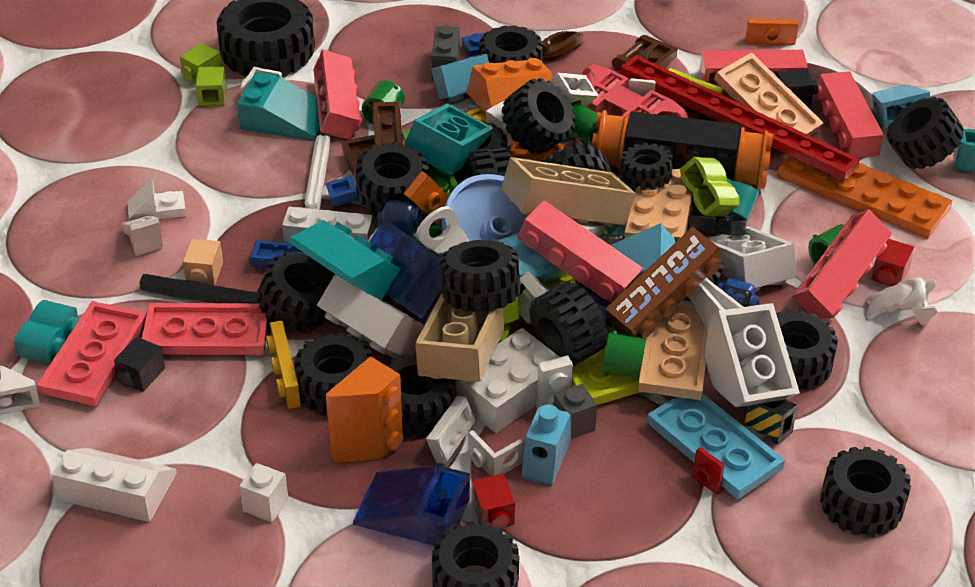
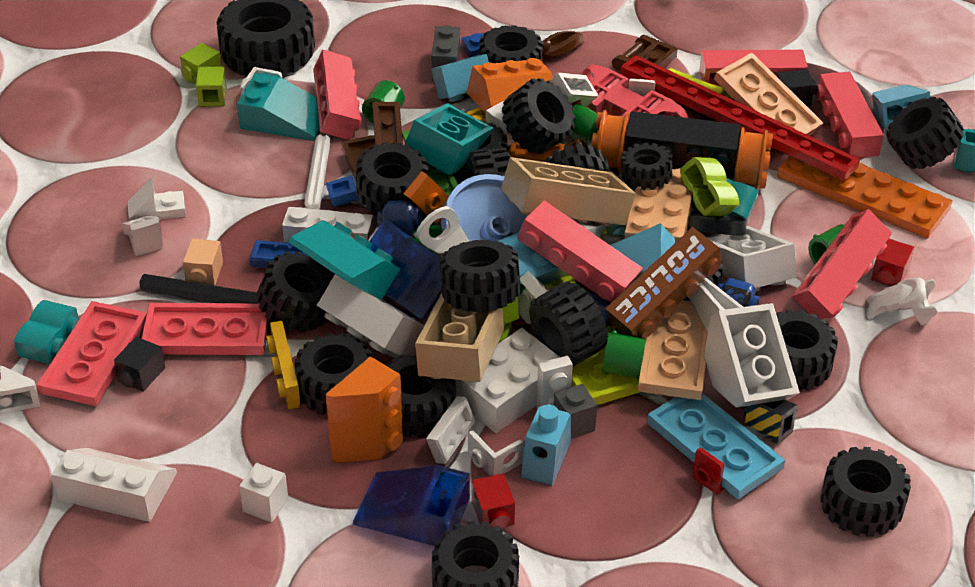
orange plate [745,18,799,45] -> none

